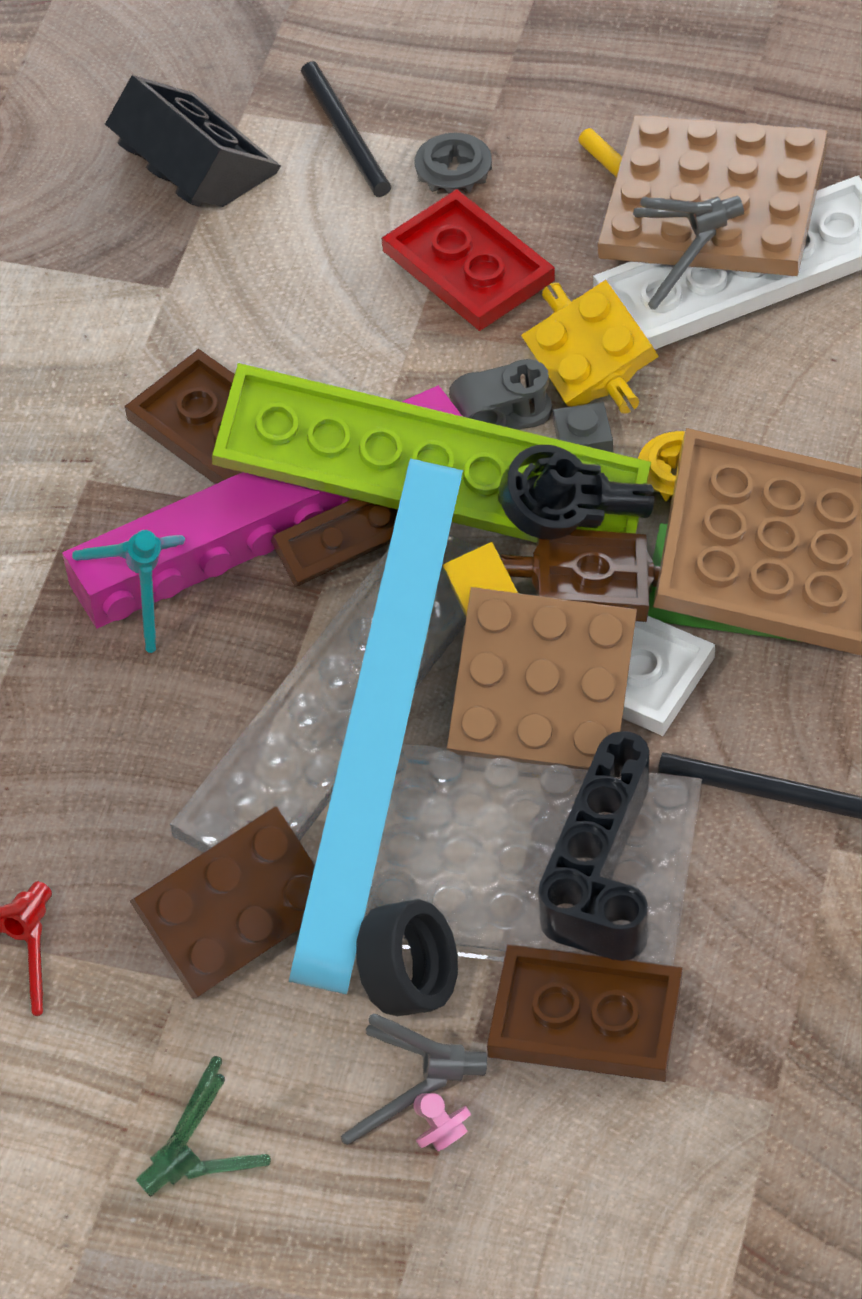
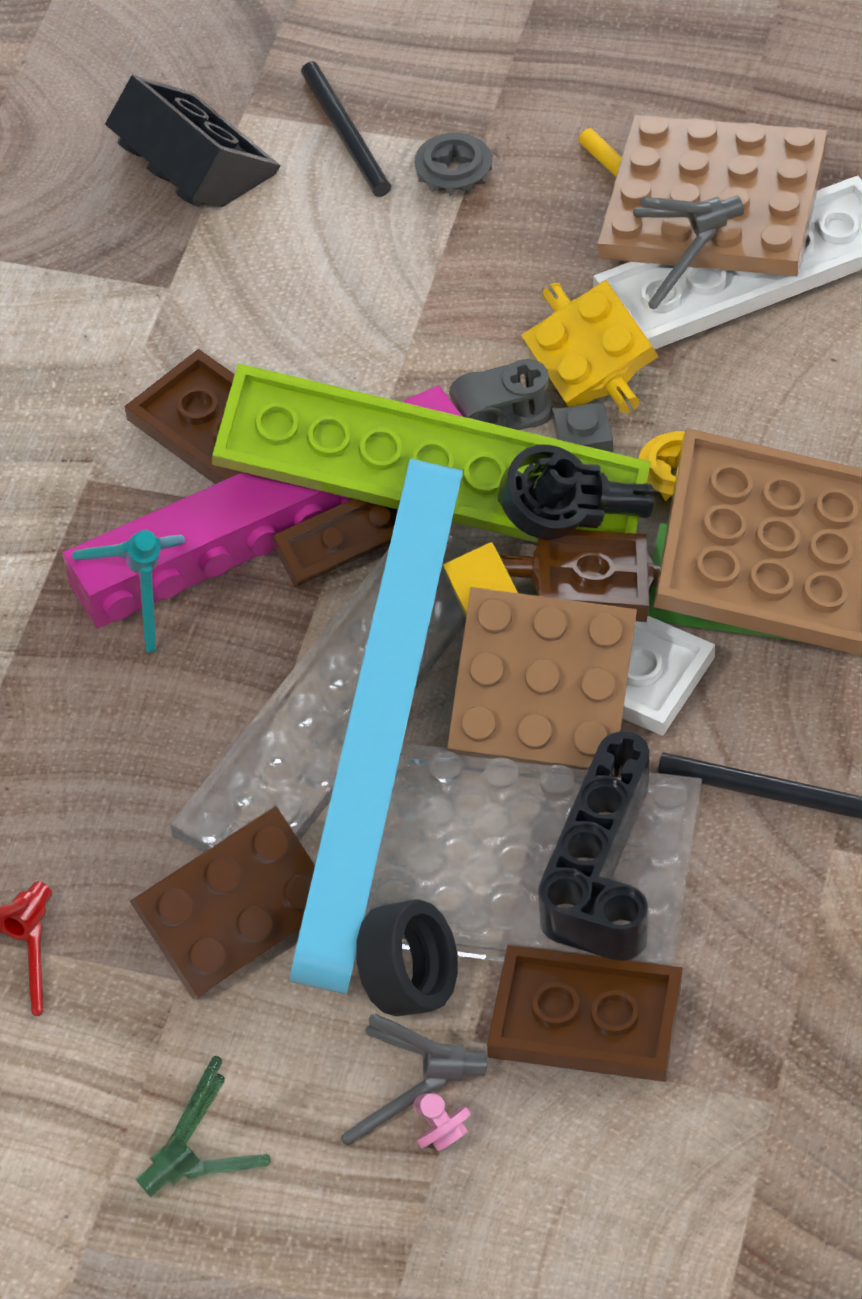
red plate [381,189,555,331] -> none

